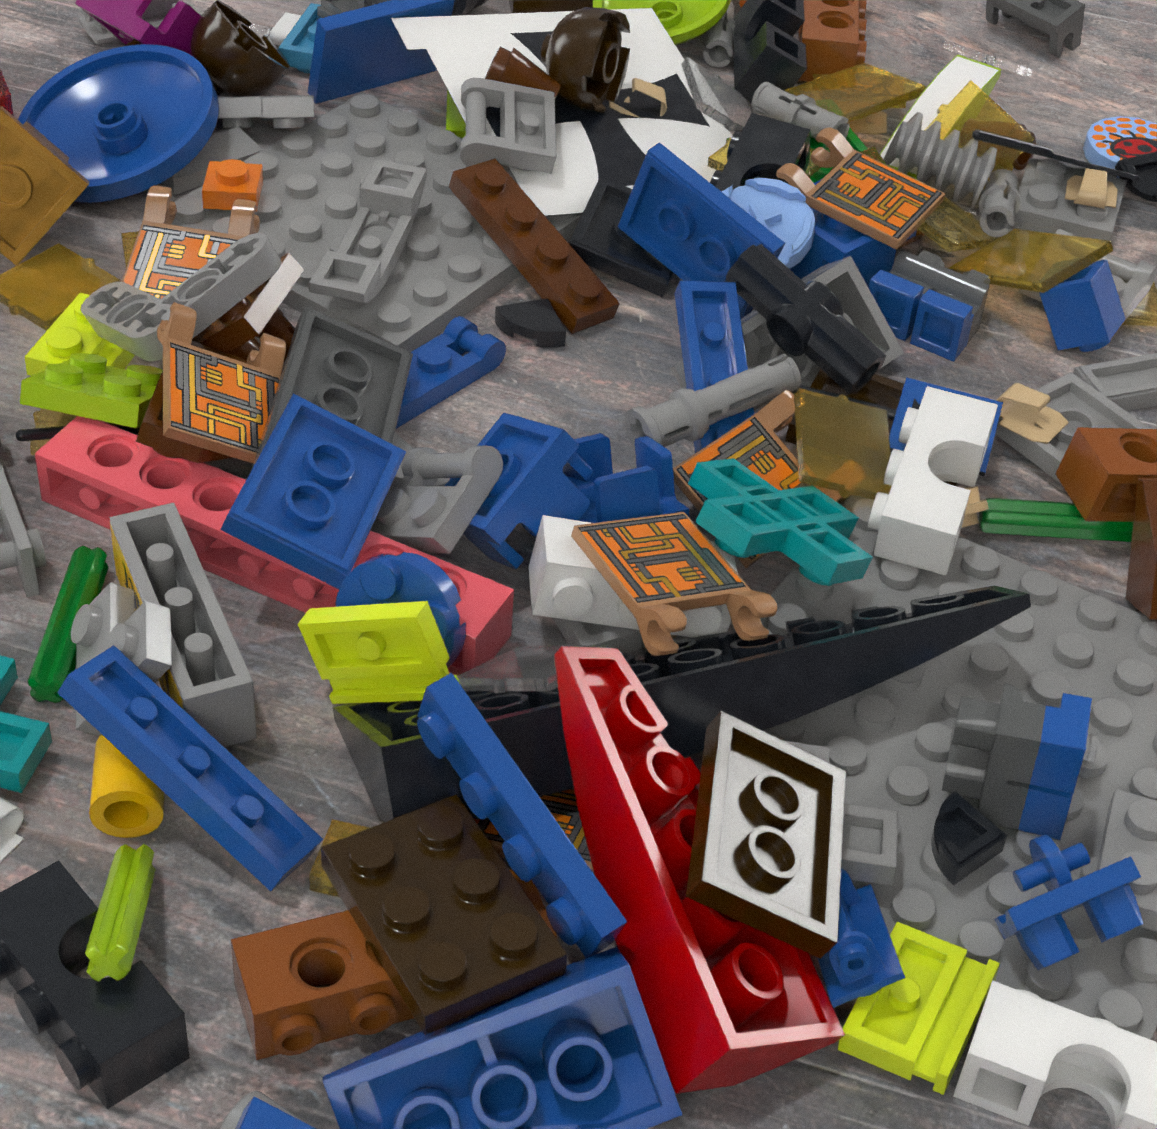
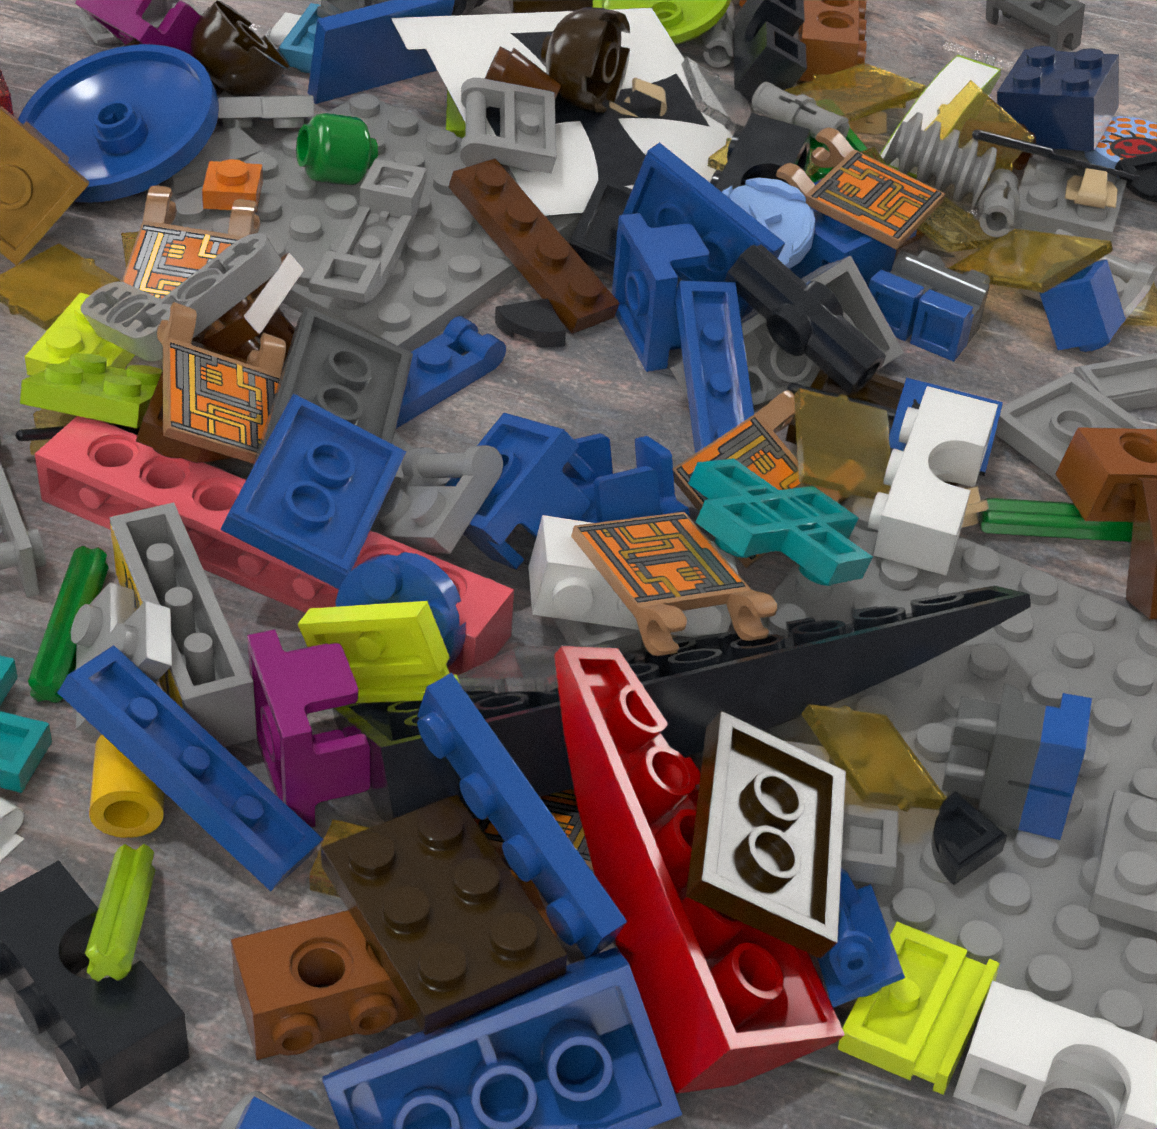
light grey pin [625,354,801,448] -> none
blue hips [994,834,1144,971] -> none
tan piece [996,383,1069,444] -> none
none -> magenta panel [247,629,371,827]
none -> green head [296,113,378,185]
none -> blue panel [612,213,709,372]
none -> clear yellow piece [801,704,947,812]
none -> dark blue brick [997,46,1119,151]

